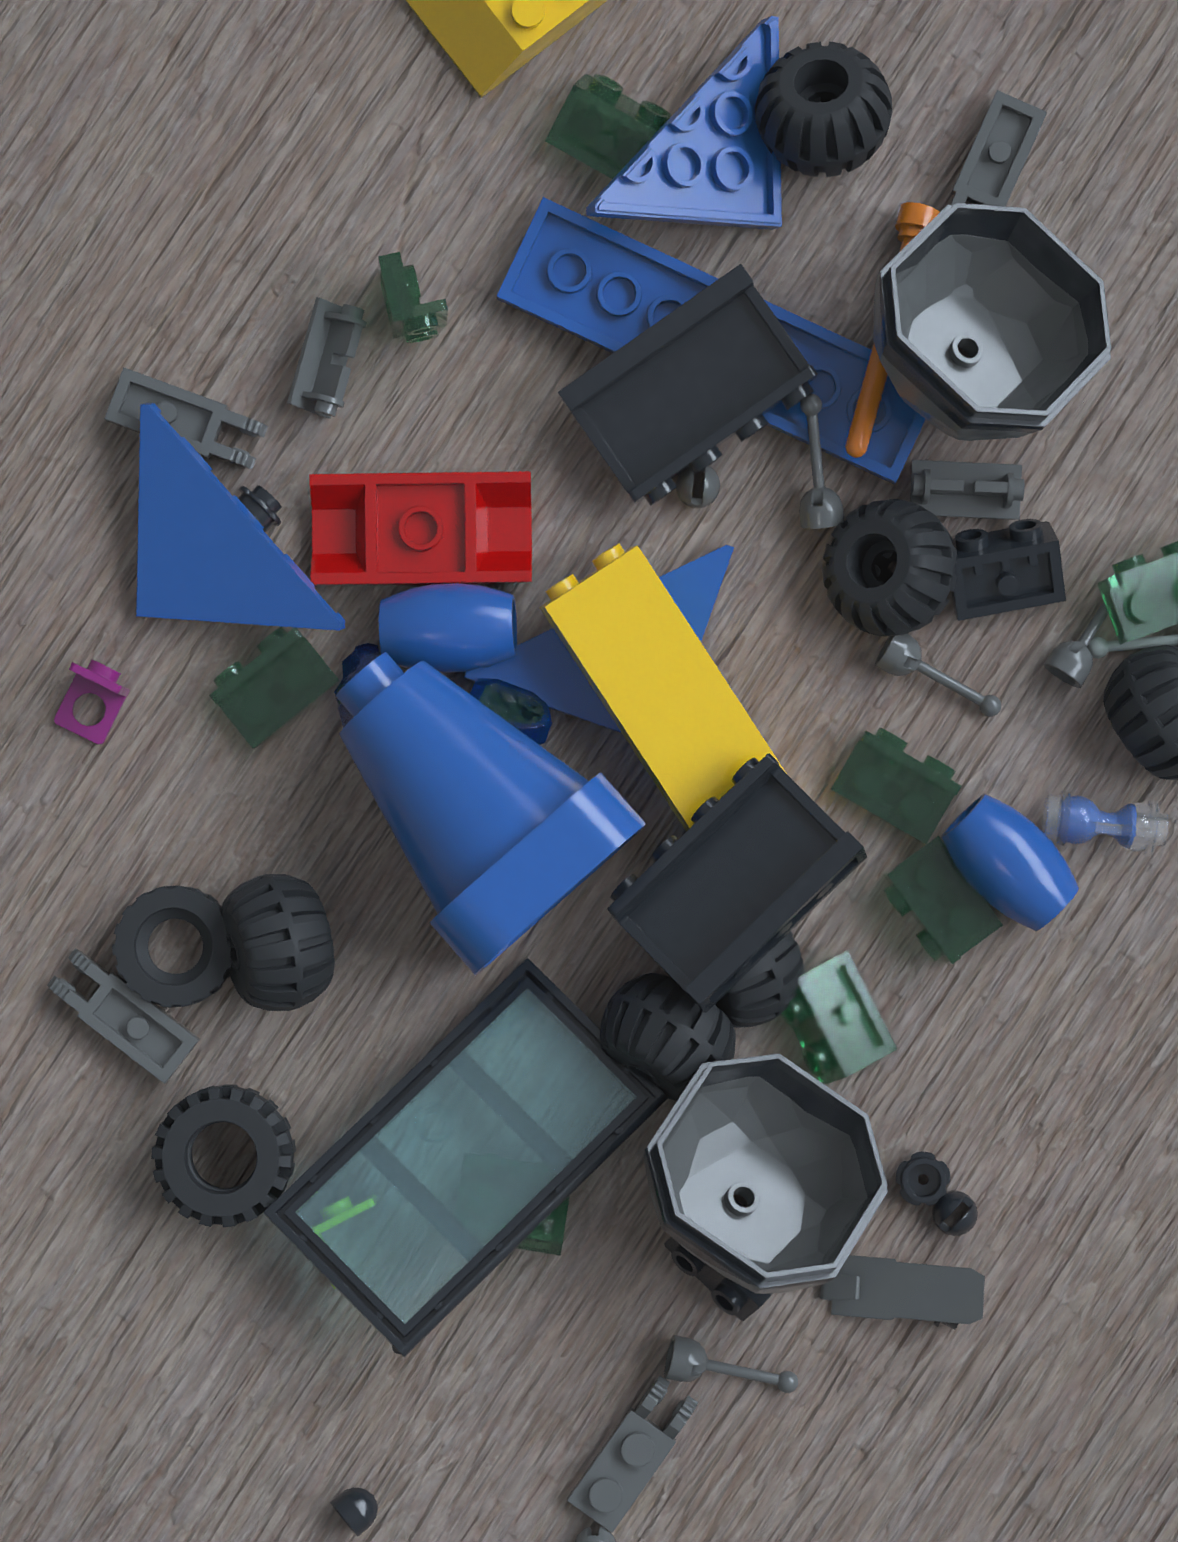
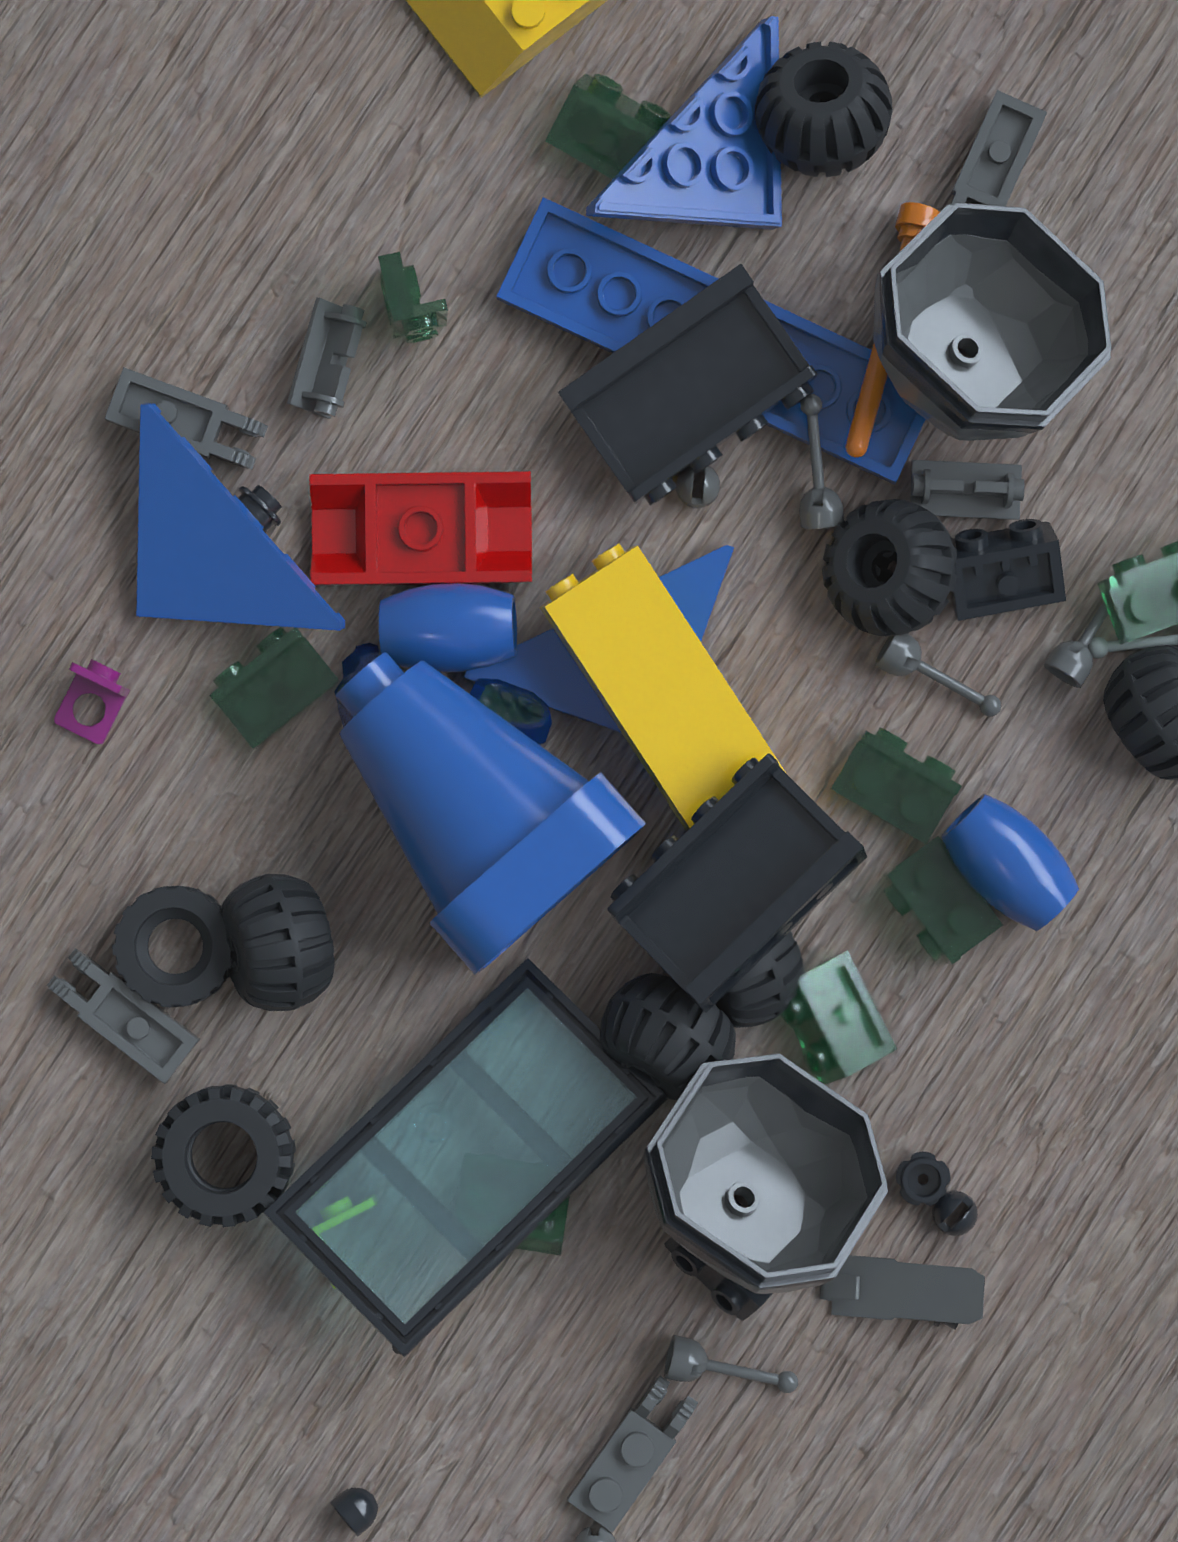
clear piece [1041,791,1169,856] -> none

